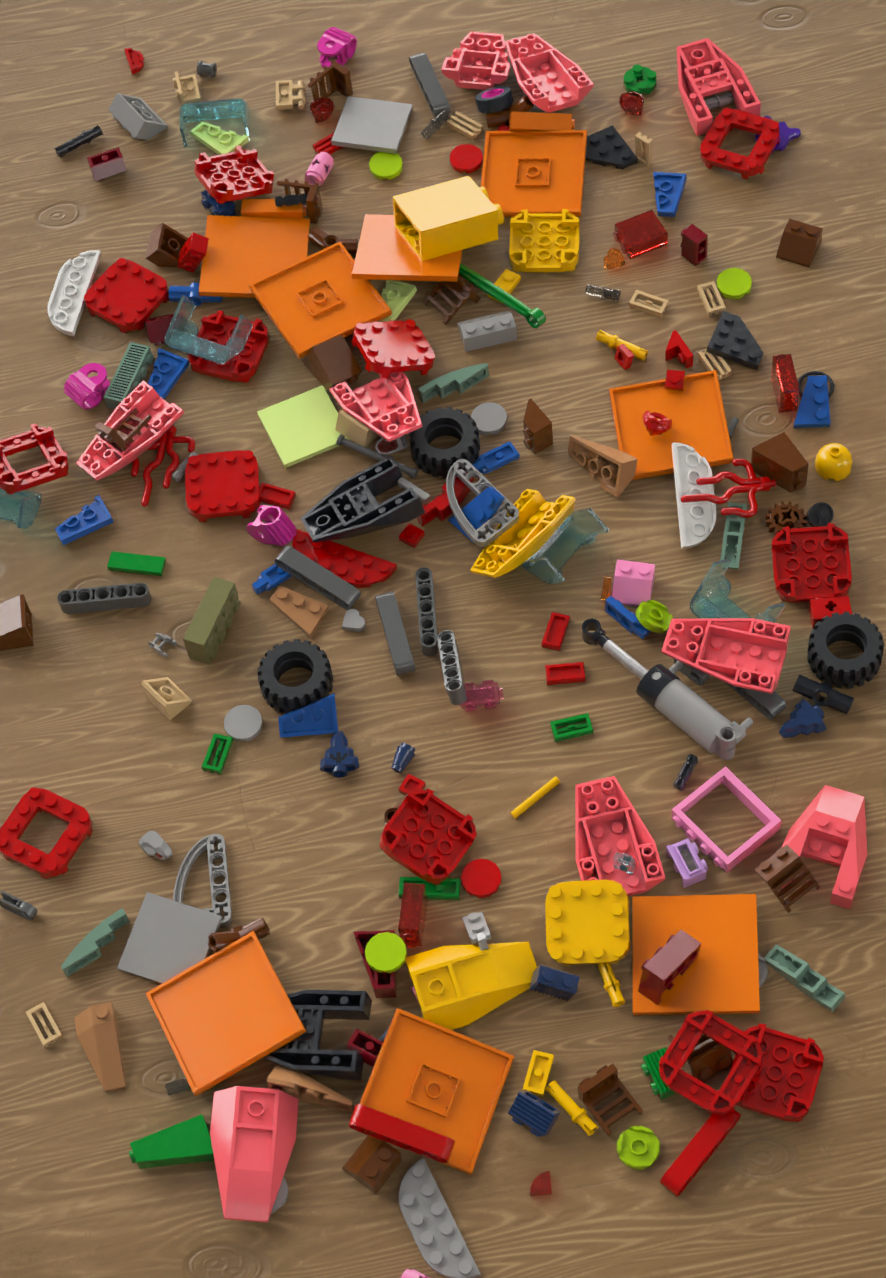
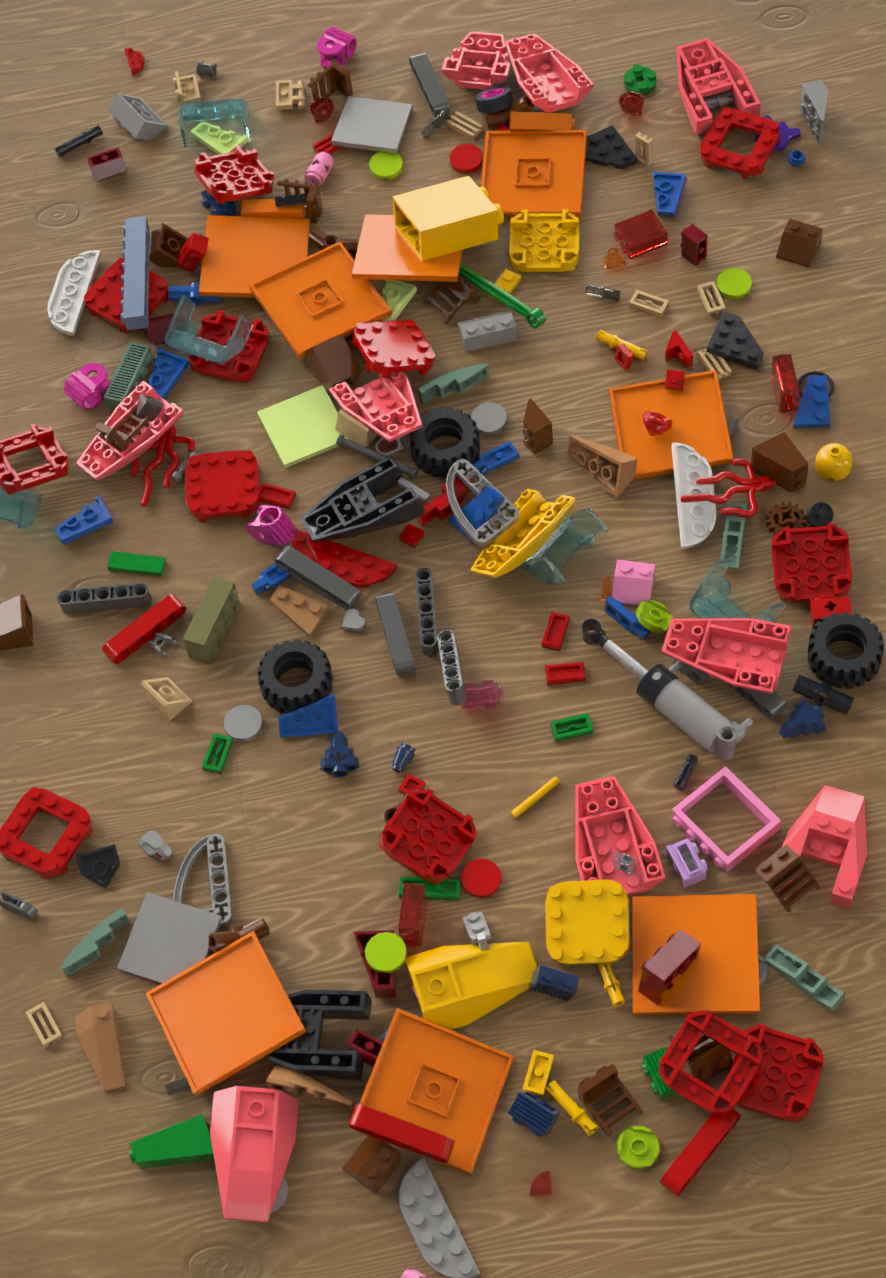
none -> black plate [76,844,121,889]
none -> red beam [102,594,186,664]
none -> sand blue brick [121,216,150,331]
none -> dark grey slope [136,393,164,422]
none -> blue plate [788,150,806,166]
none -> light grey slope [799,79,828,144]

